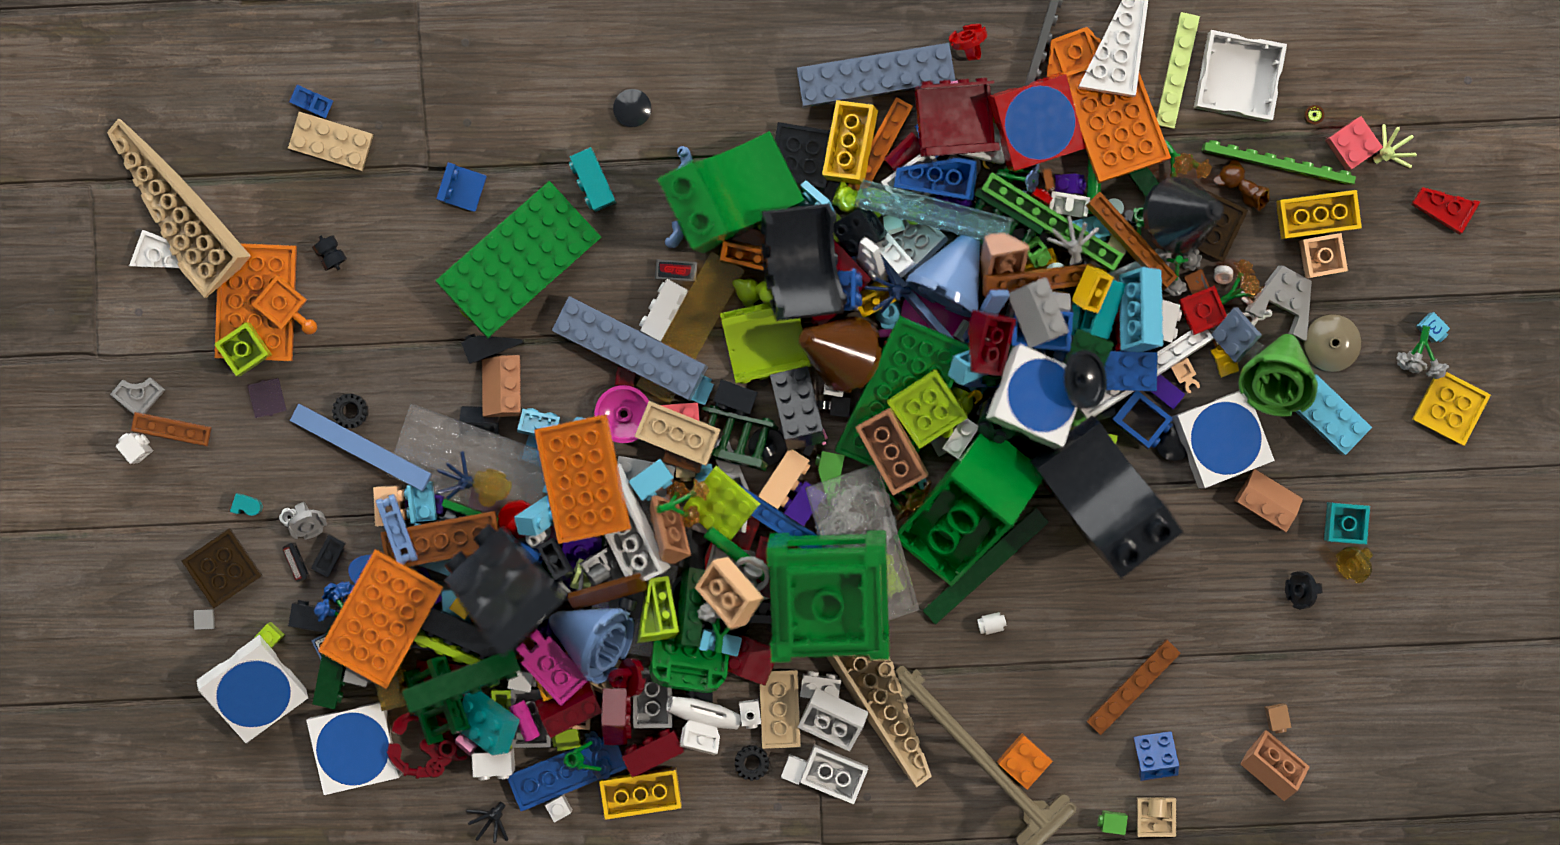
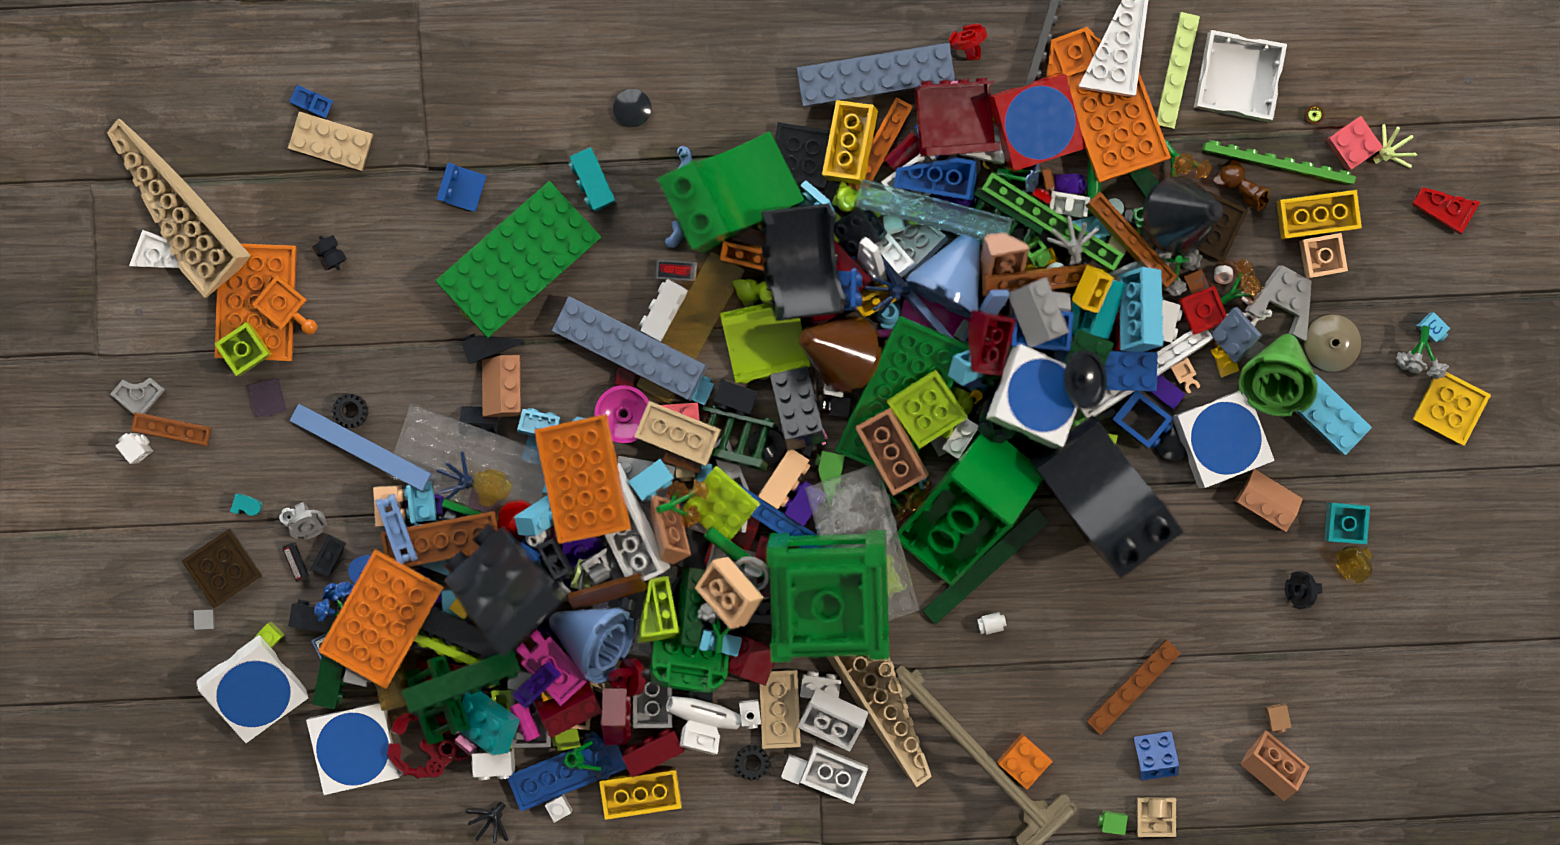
none -> dark purple tile [512,660,562,708]

